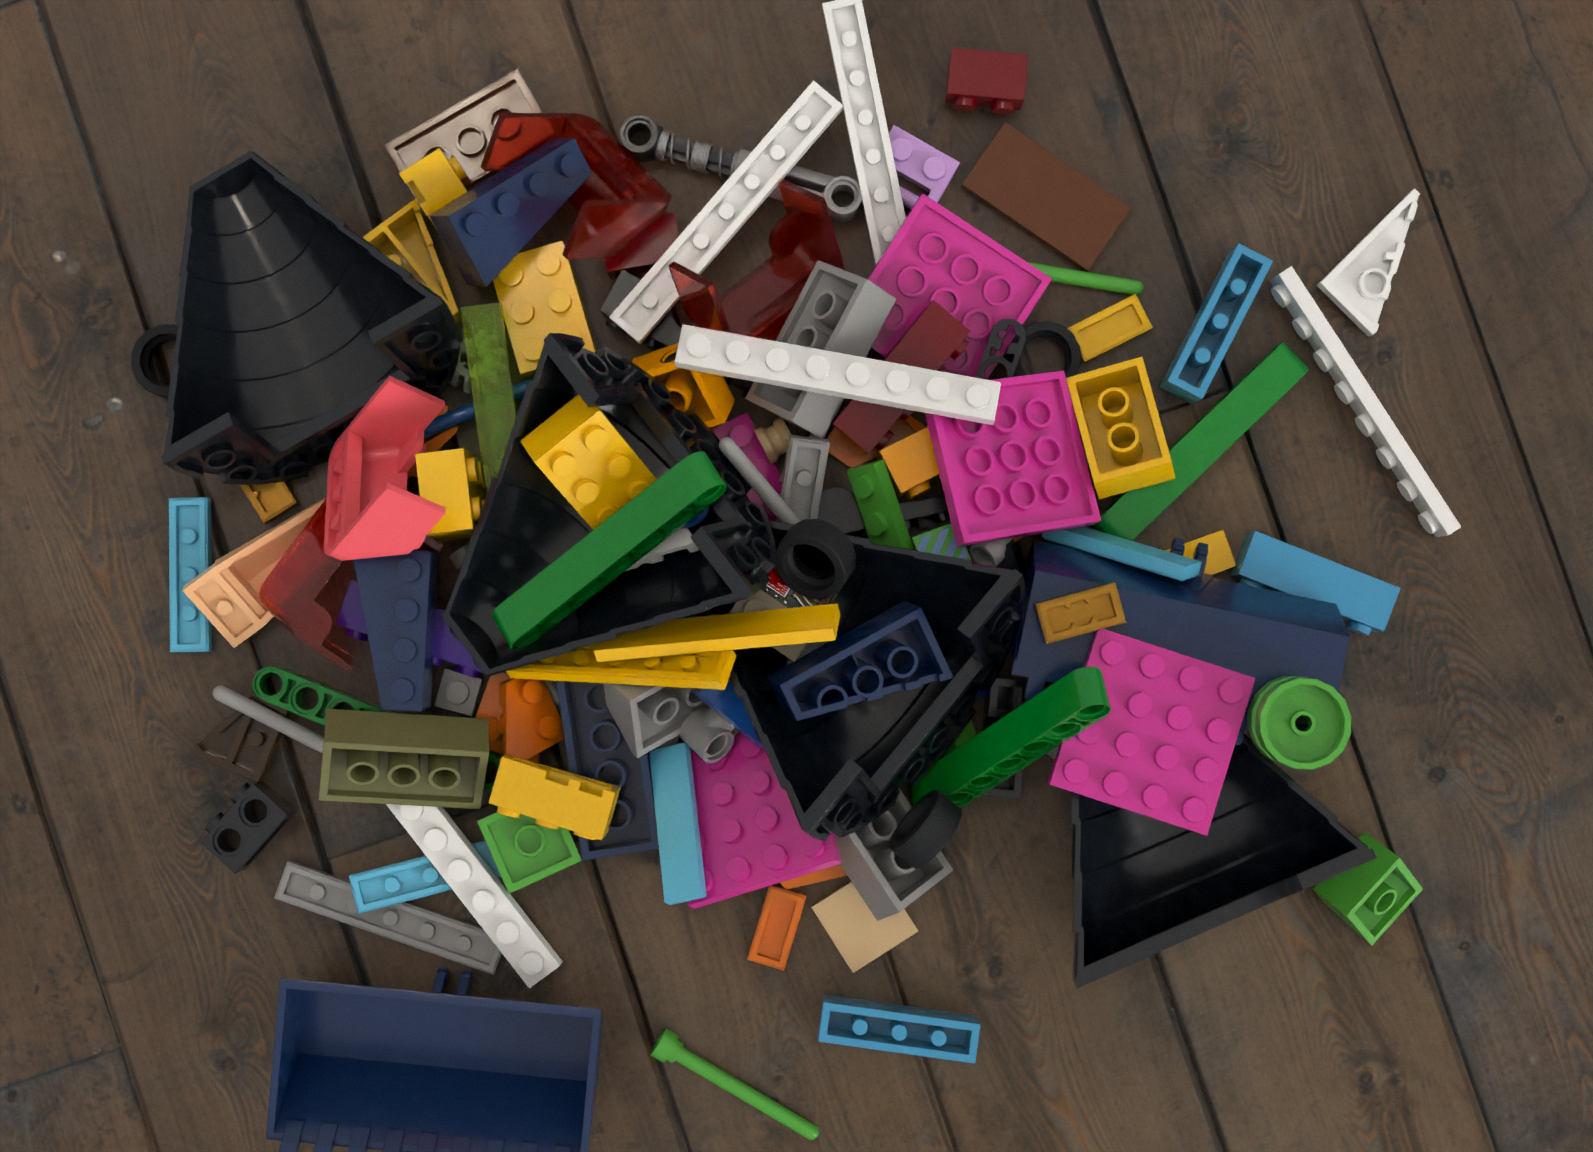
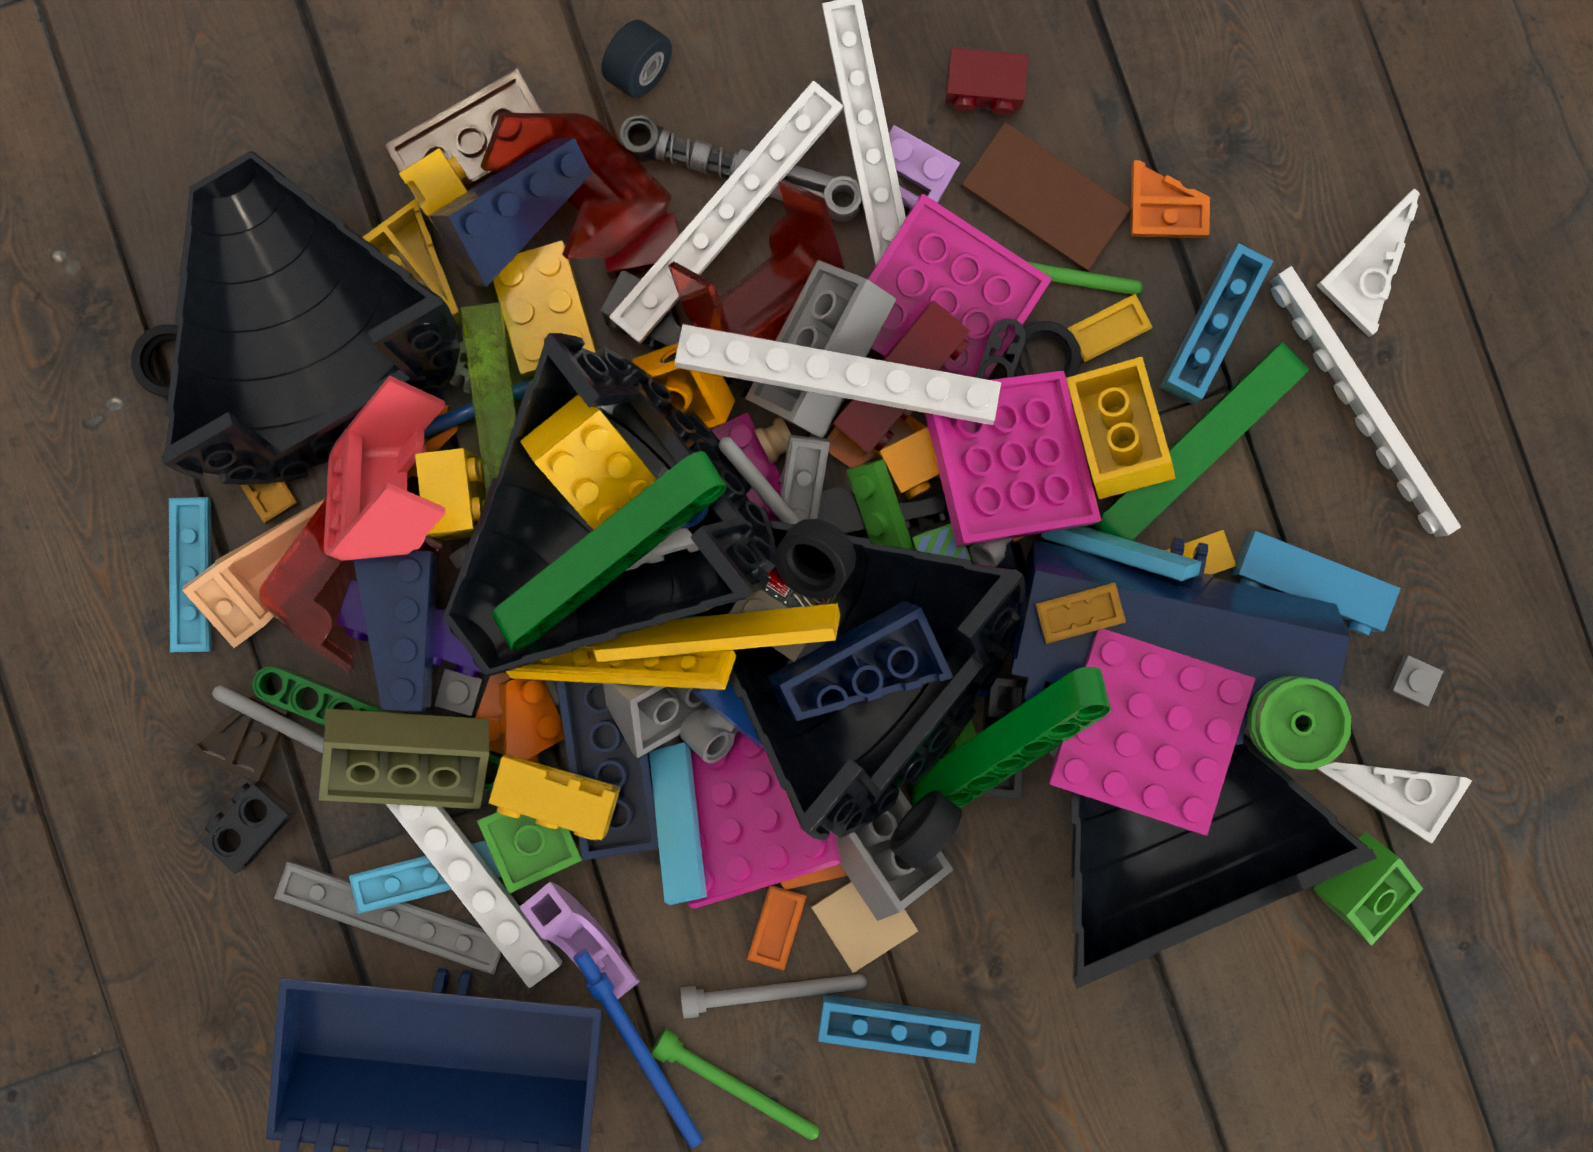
none -> lavender arch [519,882,640,999]
none -> blue bar [573,949,703,1148]
none -> black wheel [601,19,672,98]
none -> light grey piece [680,974,867,1019]
none -> orange wing [1130,160,1210,238]
none -> white wing [1316,762,1472,844]
none -> light grey plate [1389,655,1444,706]

